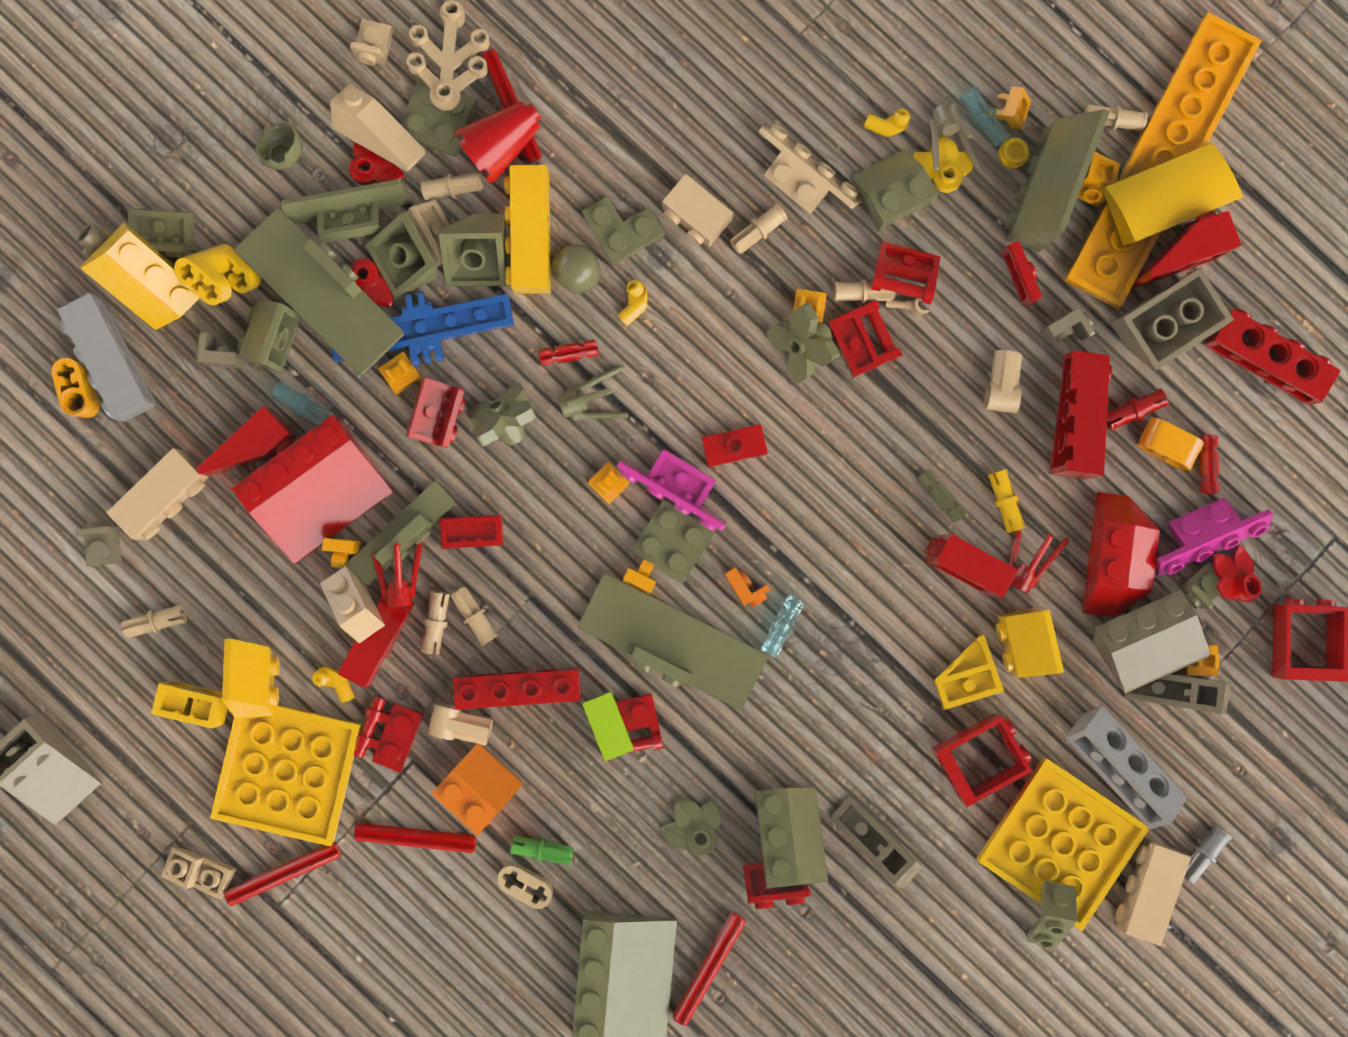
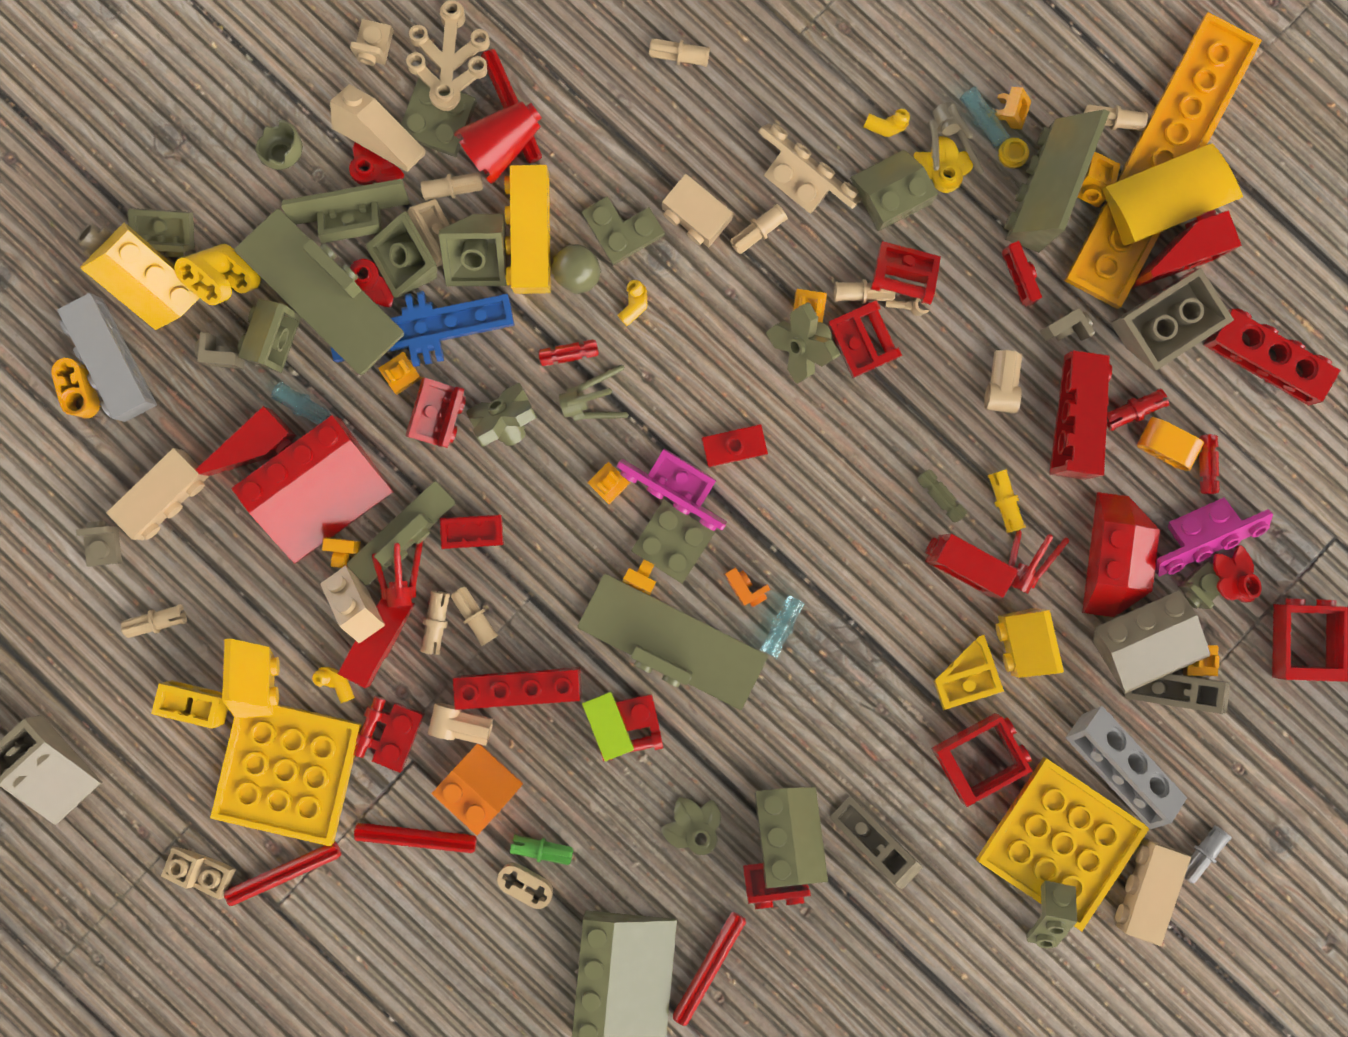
none -> tan axle [649,39,710,67]

